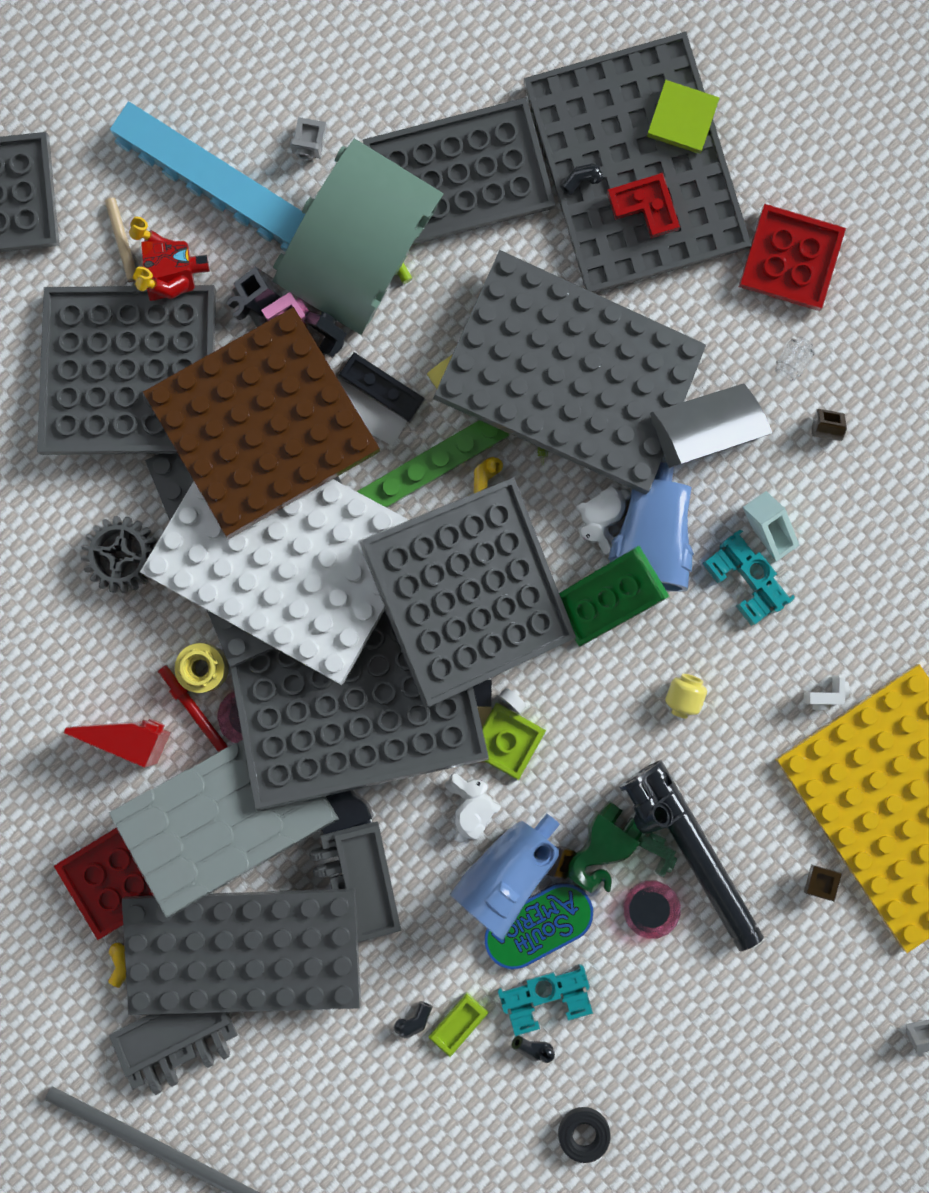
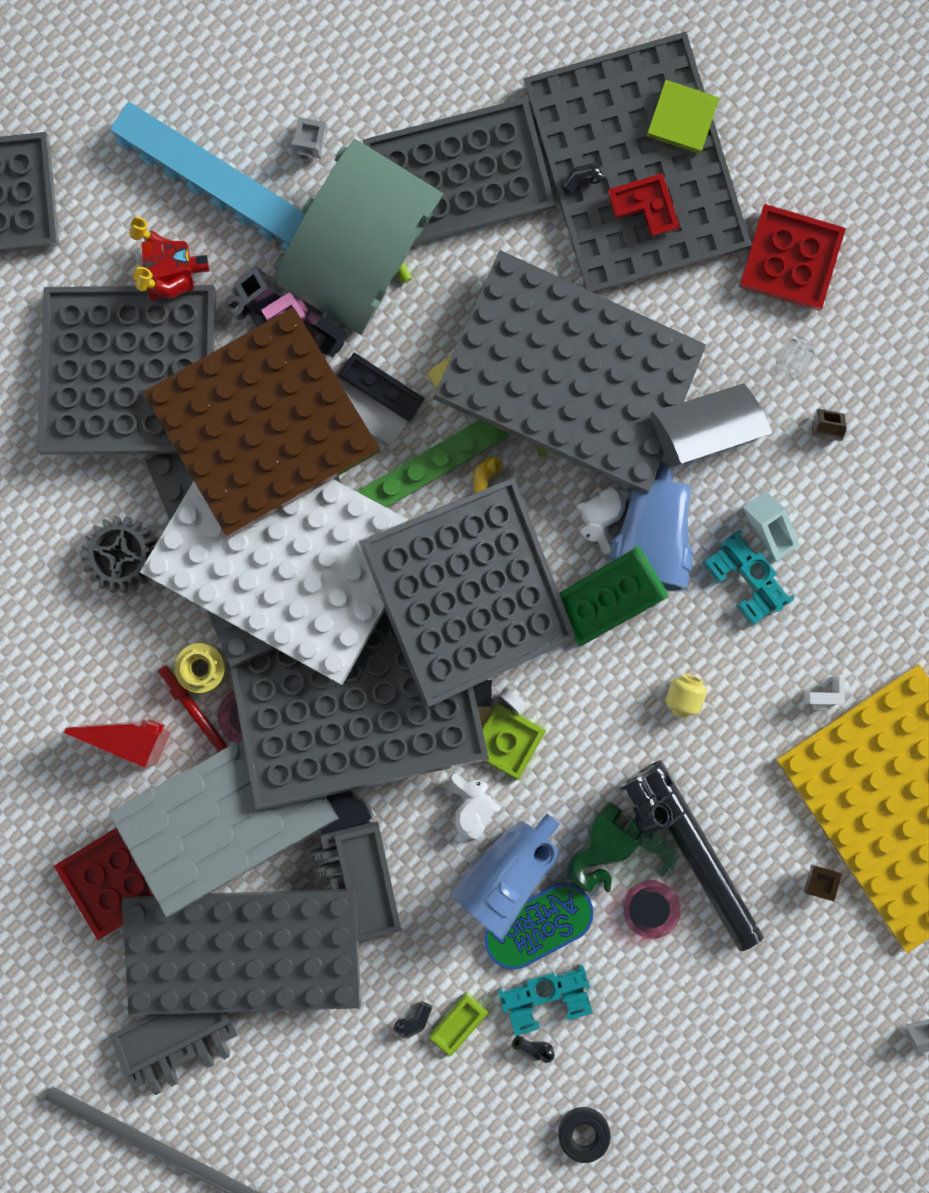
tan bar [105,198,136,282] -> none
yellow arm [108,942,126,988] -> none
dark brown tile [547,846,576,879] -> none

